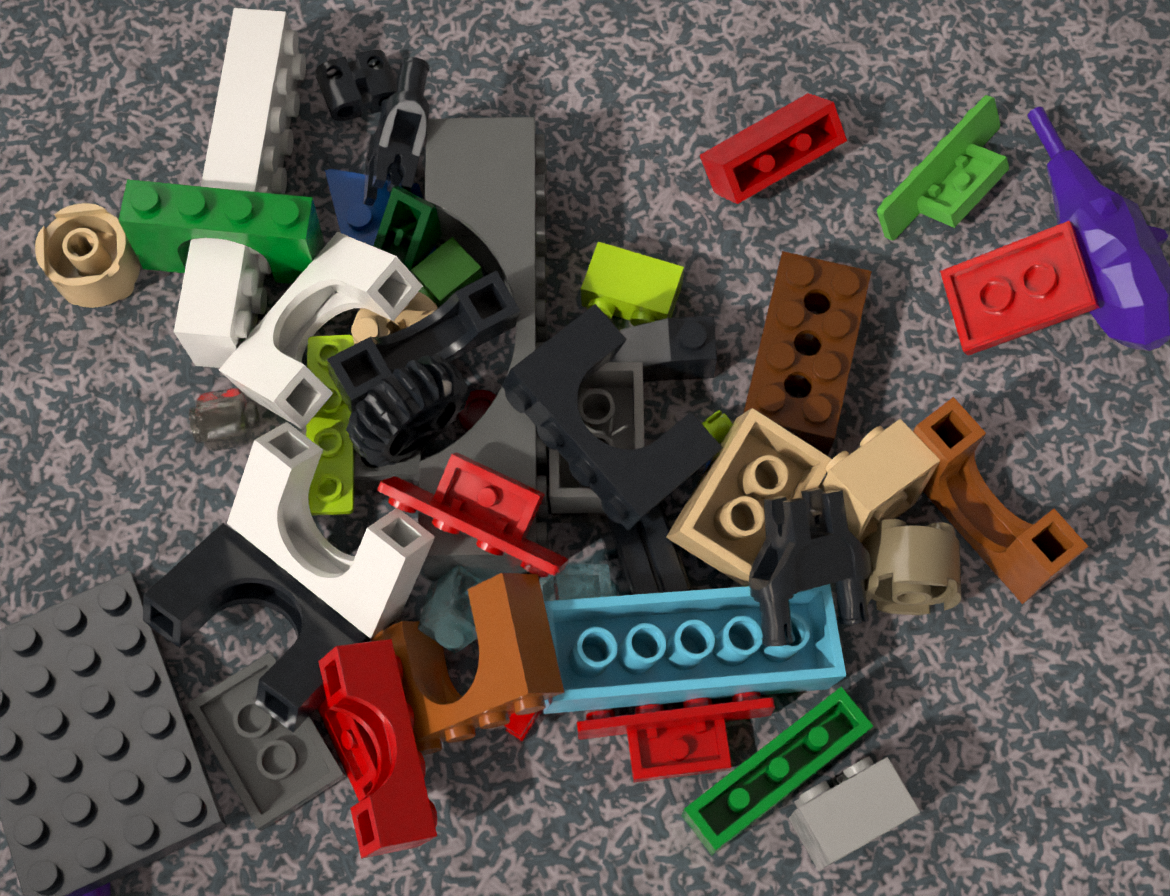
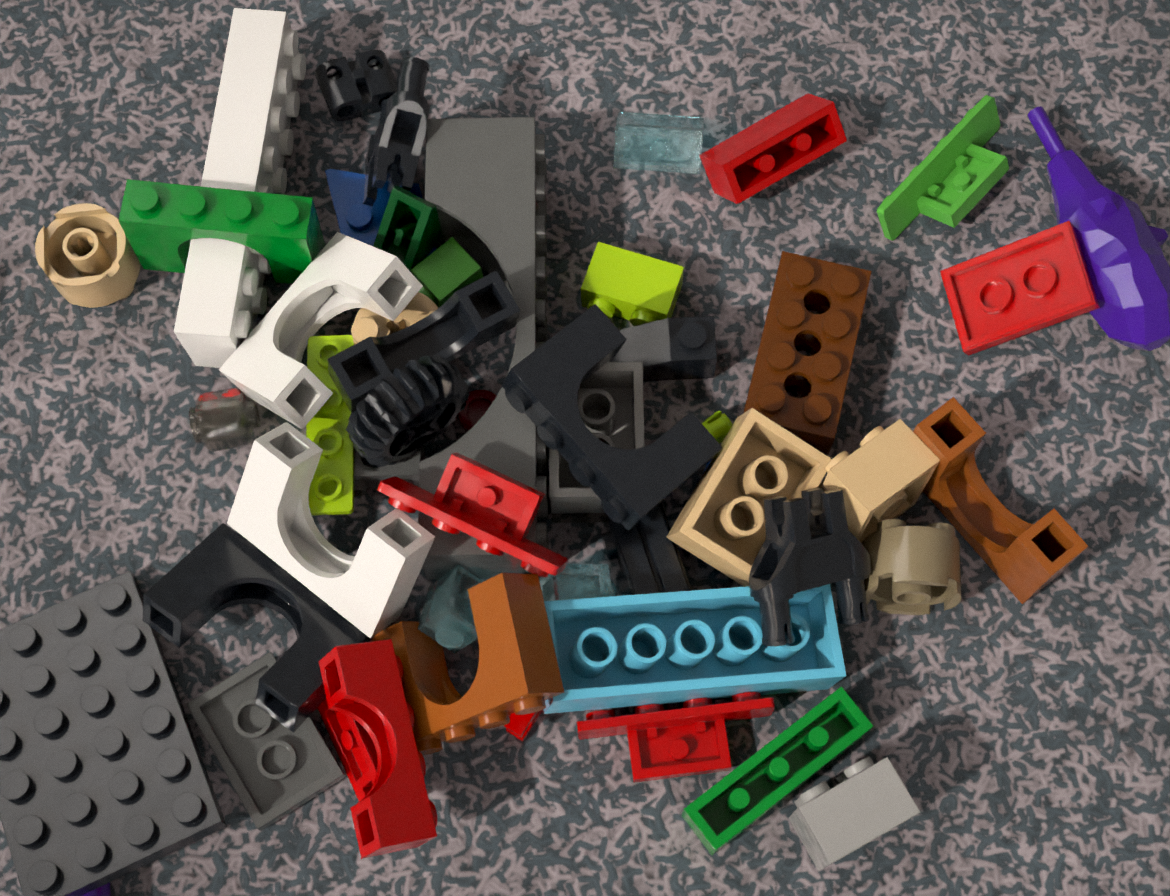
none -> clear light blue panel [613,112,704,174]

